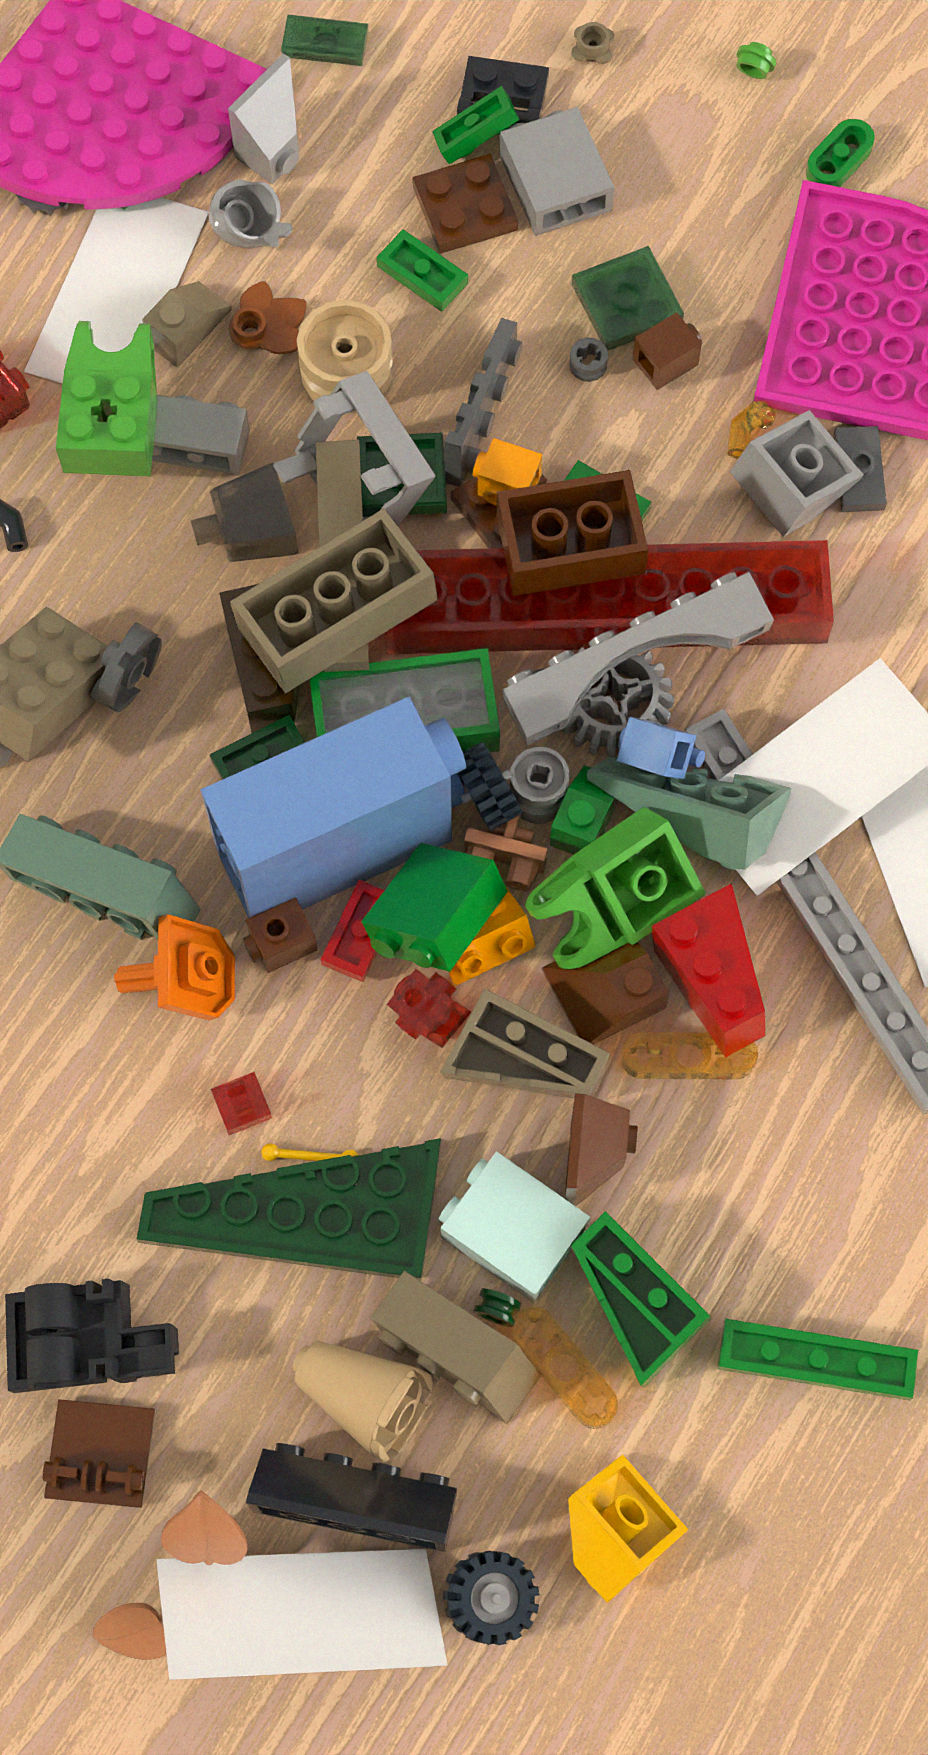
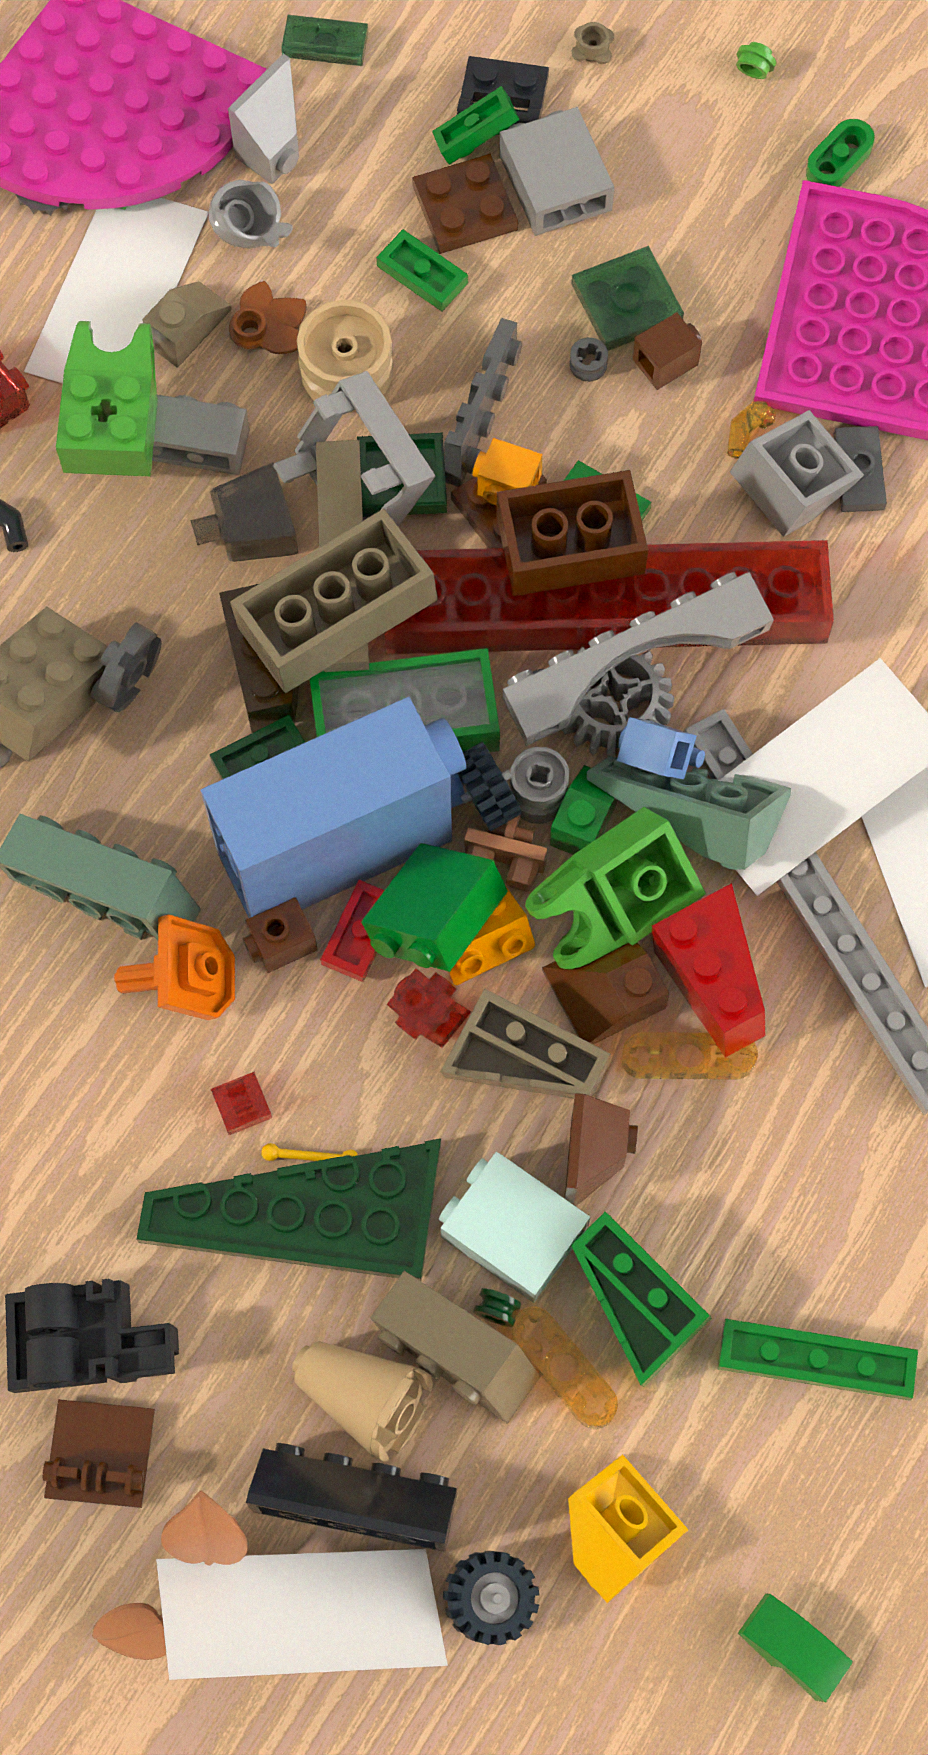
none -> green slope [738,1593,853,1703]

